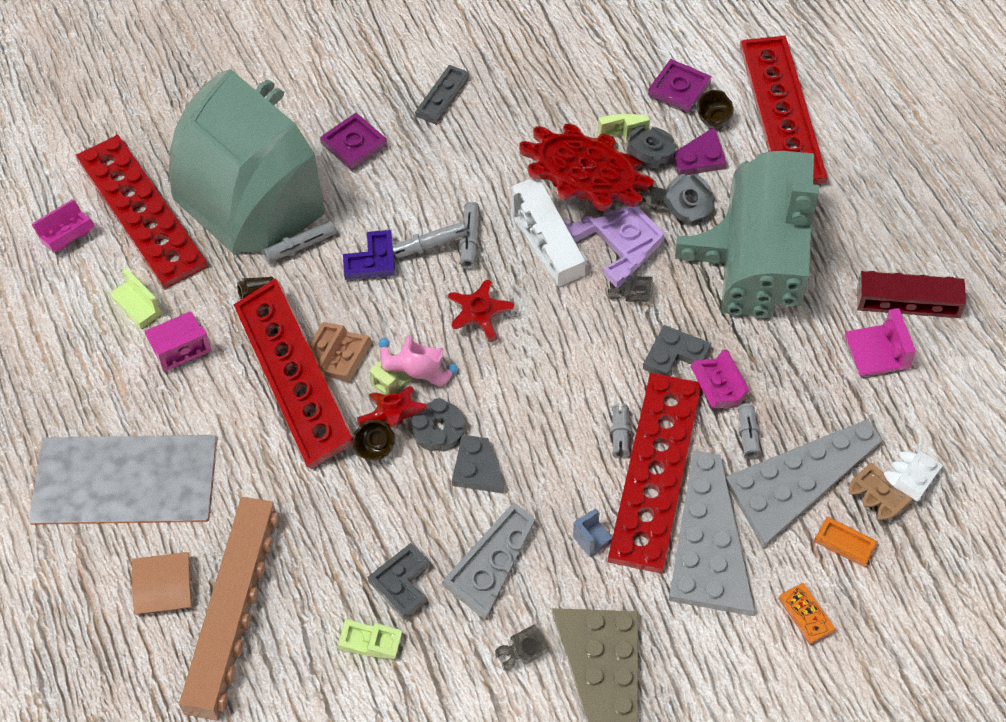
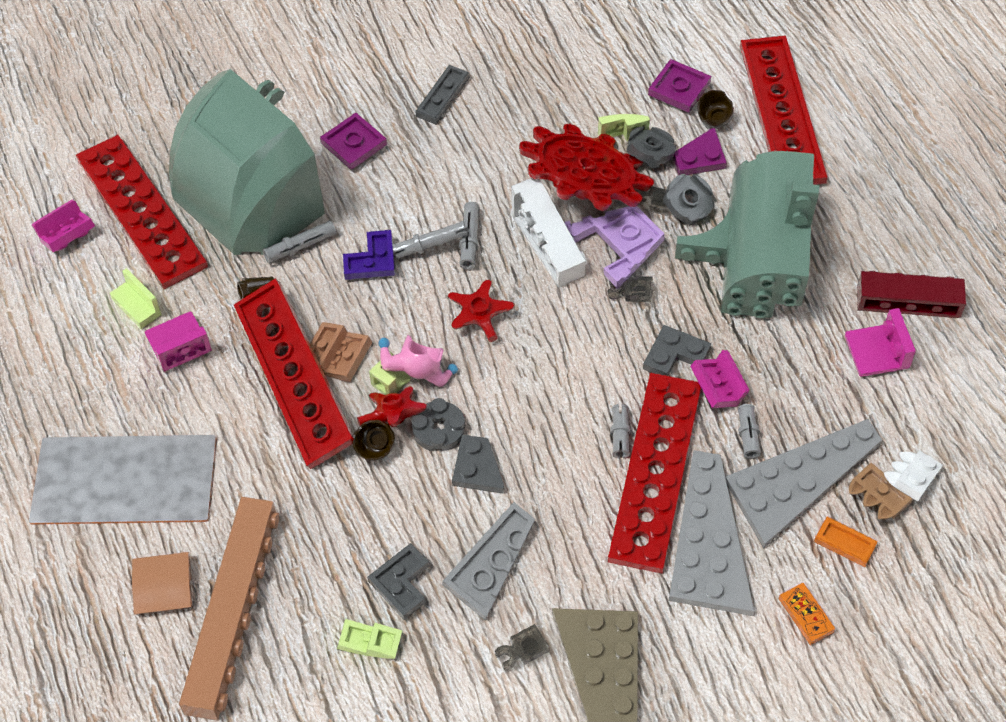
sand blue panel [573,508,612,557] -> none

